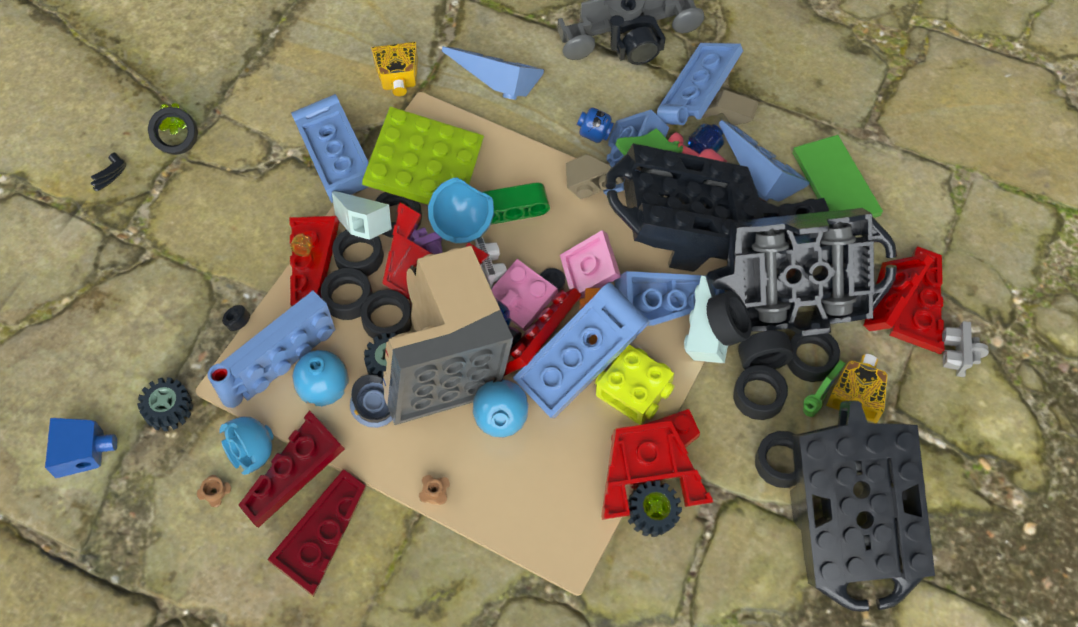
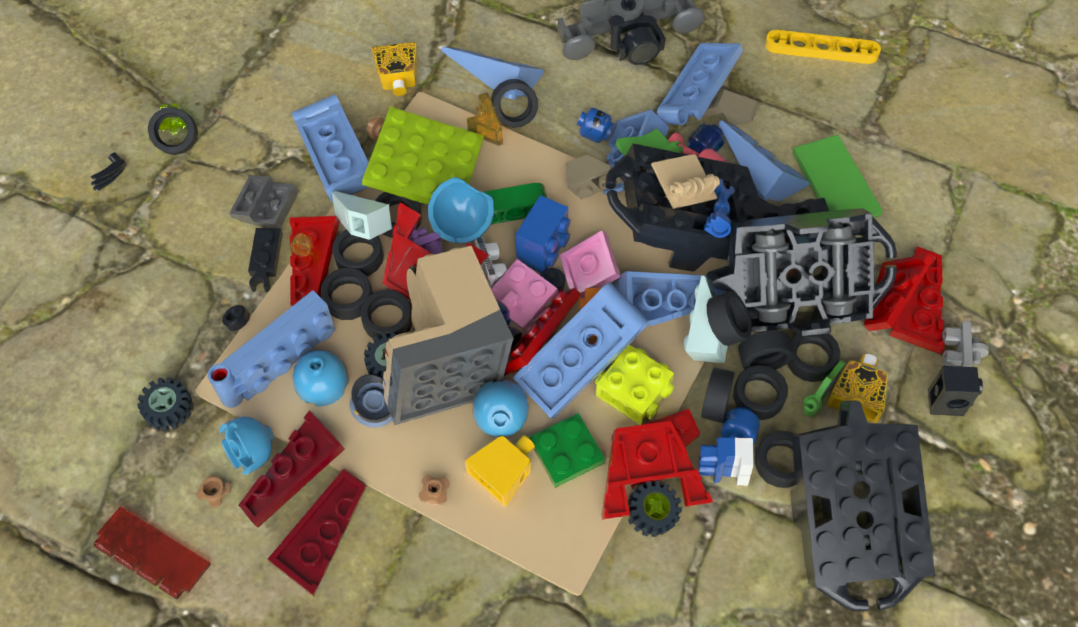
blue torso [45,418,117,478] -> none
none -> clear red windscreen [94,506,211,599]
none -> flat silver slope [229,175,299,228]
none -> black plate [248,228,283,292]
none -> medium nougat plate [366,117,385,141]
none -> yellow torso [465,435,535,507]
none -> clear yellow slope [467,93,503,146]
none -> black tyre [491,79,538,128]
none -> blue brick [515,195,571,273]
none -> green plate [529,413,605,488]
none -> tan hinge [651,154,720,209]
none -> hips [699,437,753,486]
none -> black tyre [701,367,735,423]
none -> blue piece [704,179,735,238]
none -> blue head [721,407,760,445]
none -> yellow beam [765,30,881,64]
none -> black brick [928,365,983,416]

